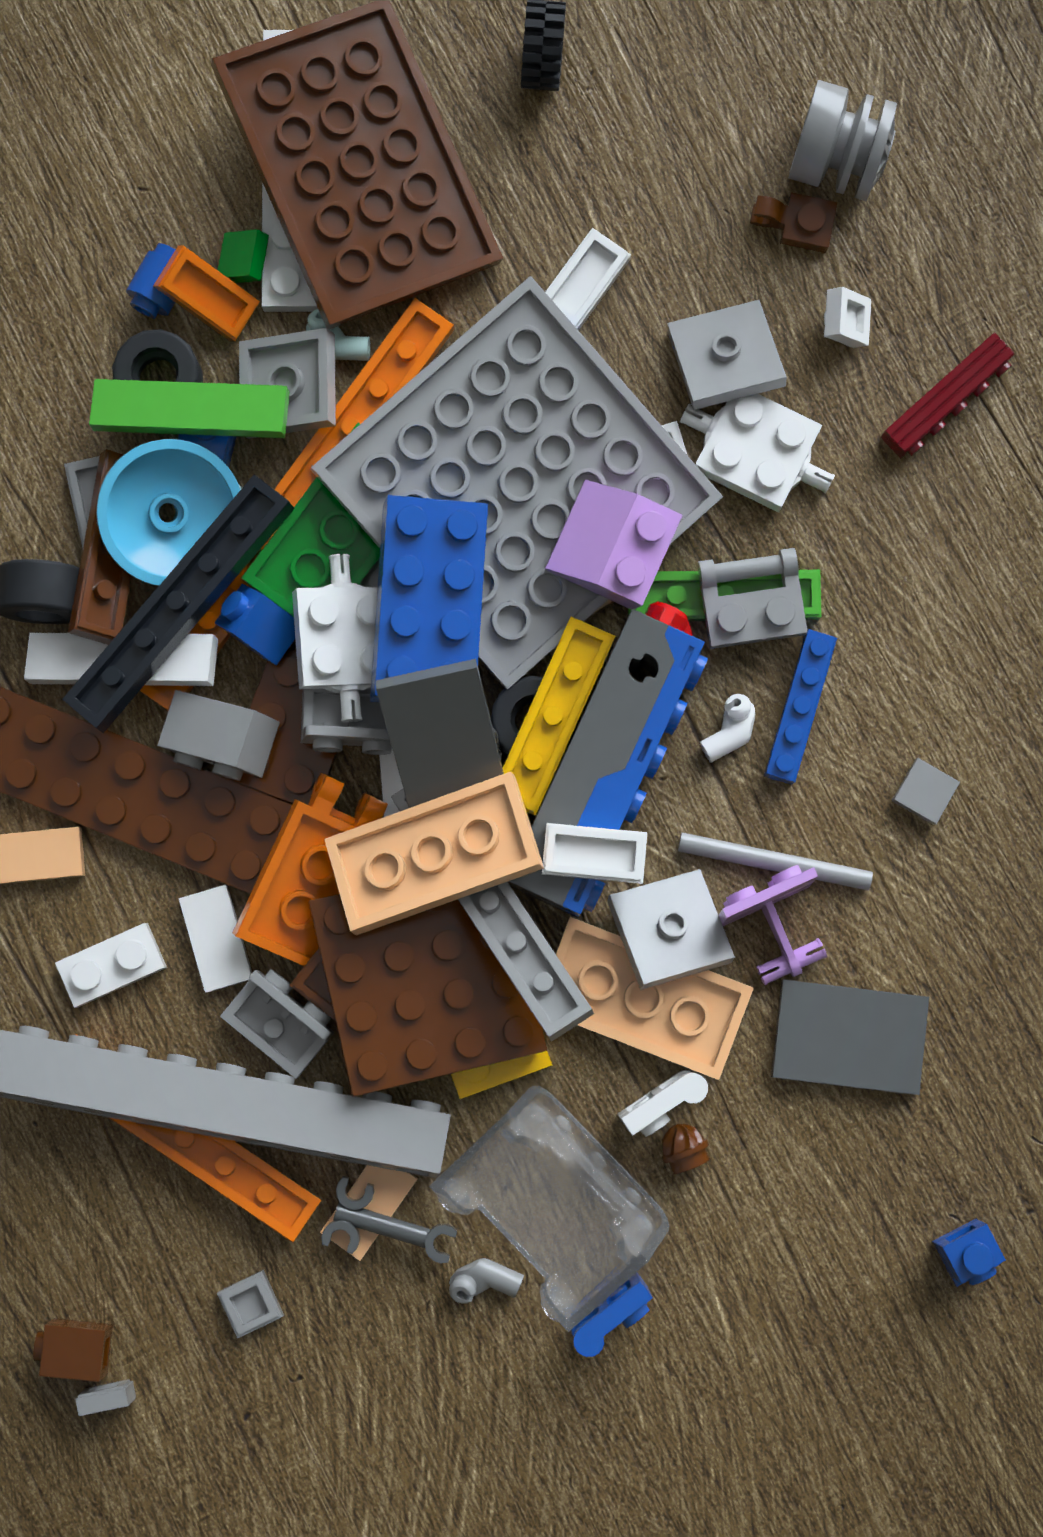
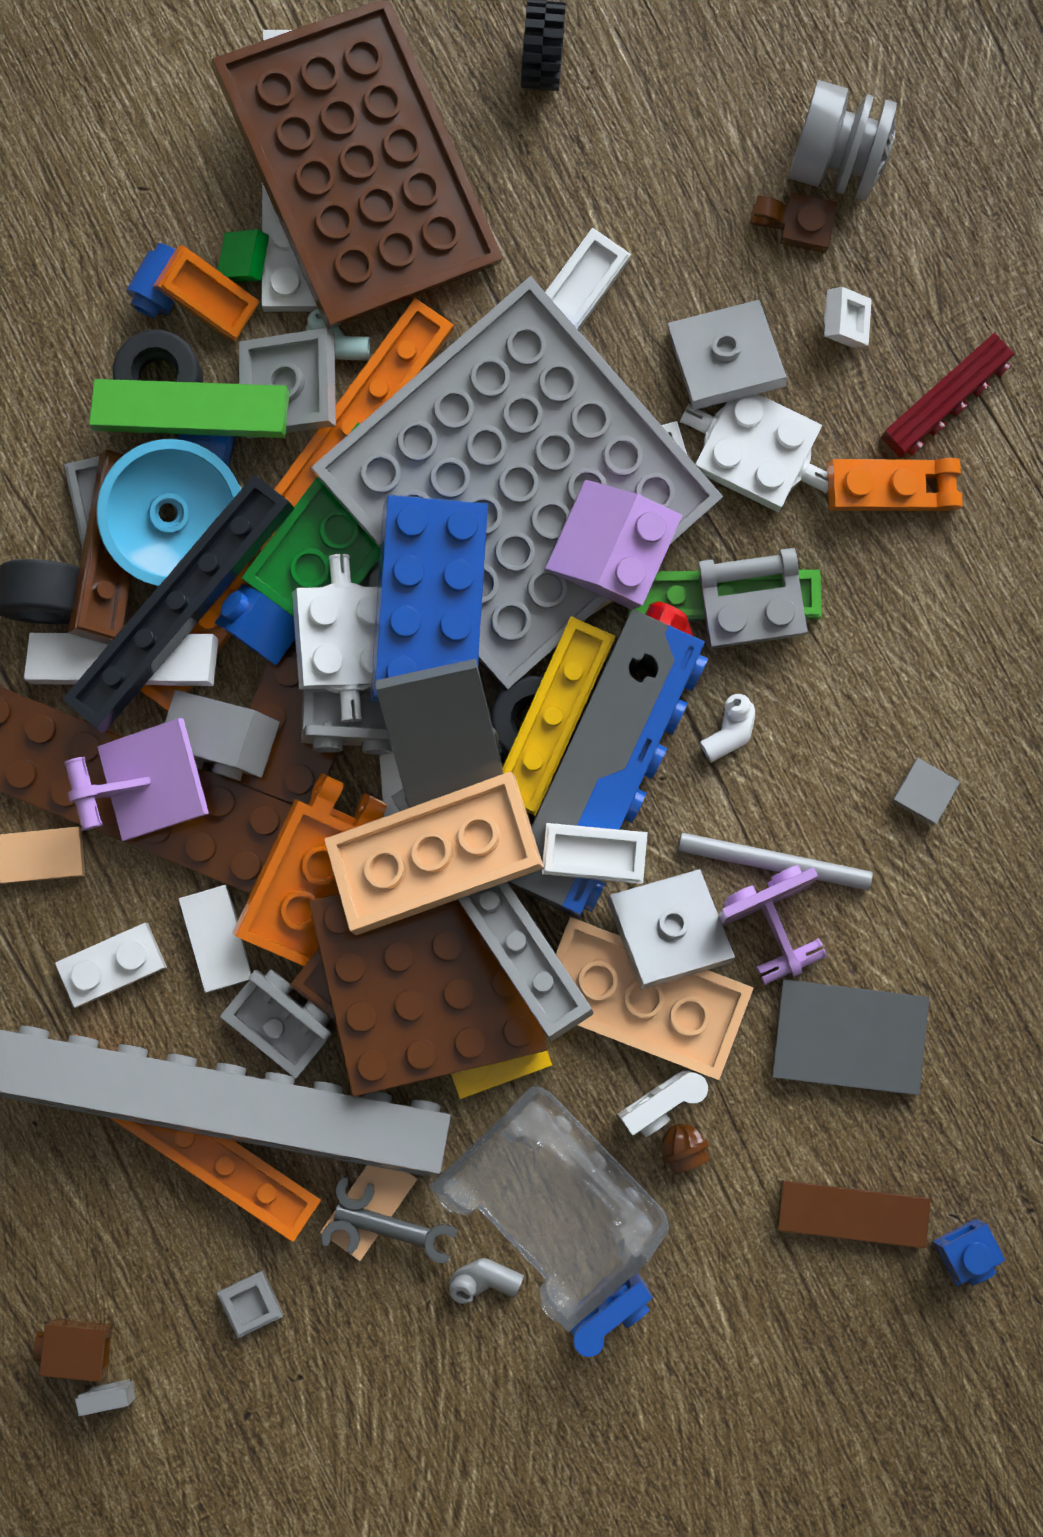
blue piece [763,629,837,785] -> none
none -> lavender plate [64,718,209,841]
none -> reddish brown tile [776,1180,931,1248]
none -> orange plate [827,458,963,511]

